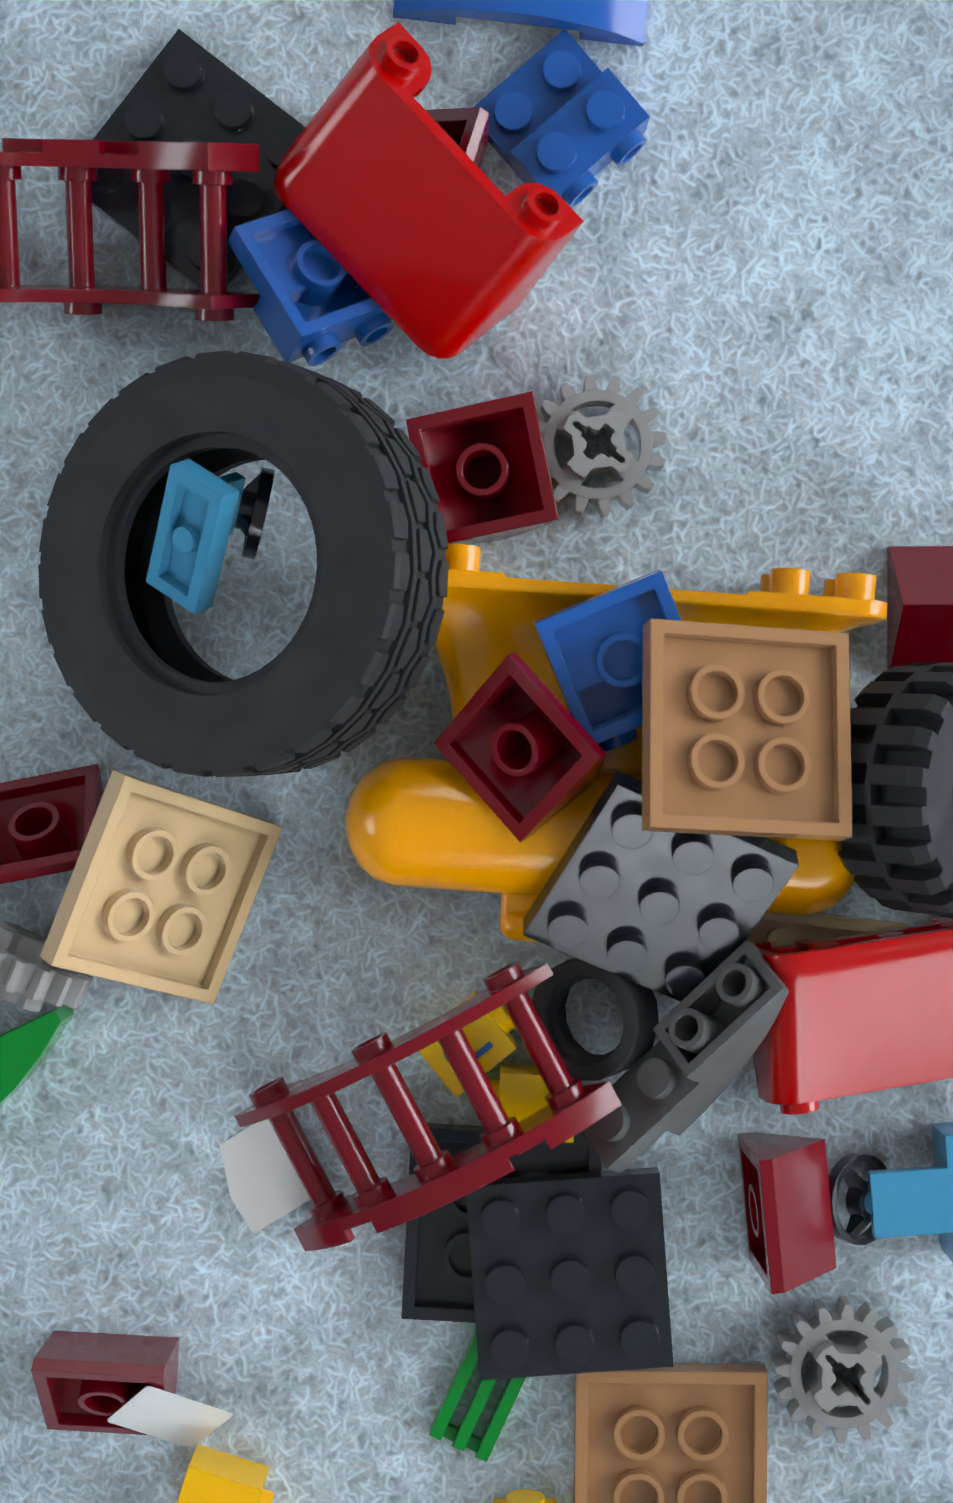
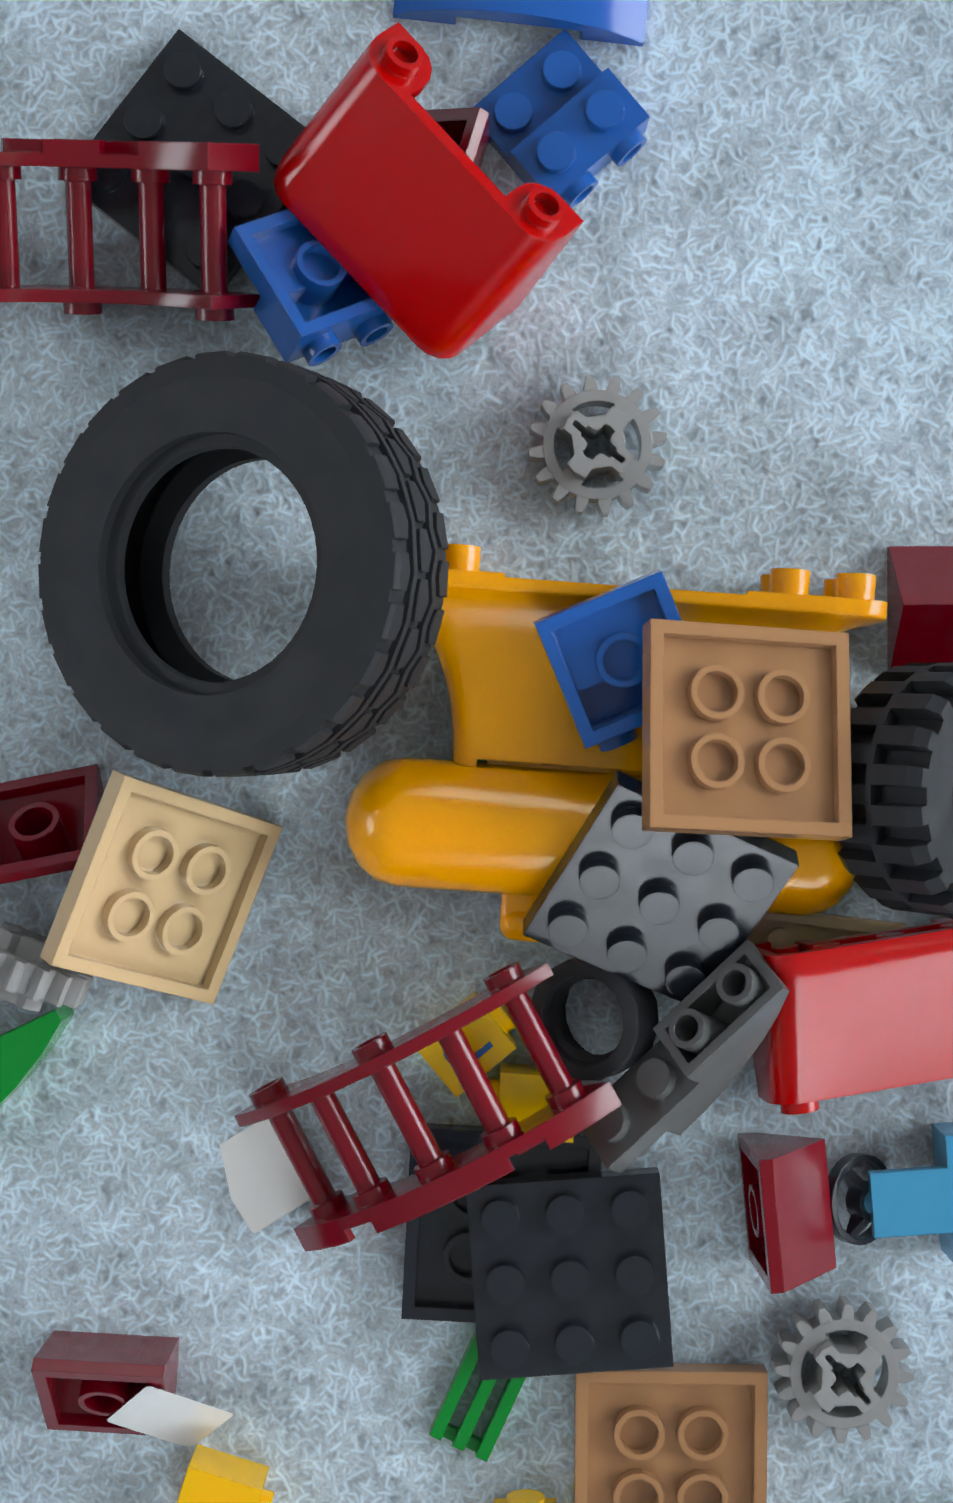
dark azure piece [146,459,275,614] -> none
dark red slope [406,391,560,545] -> none
dark red slope [433,652,606,843] -> none

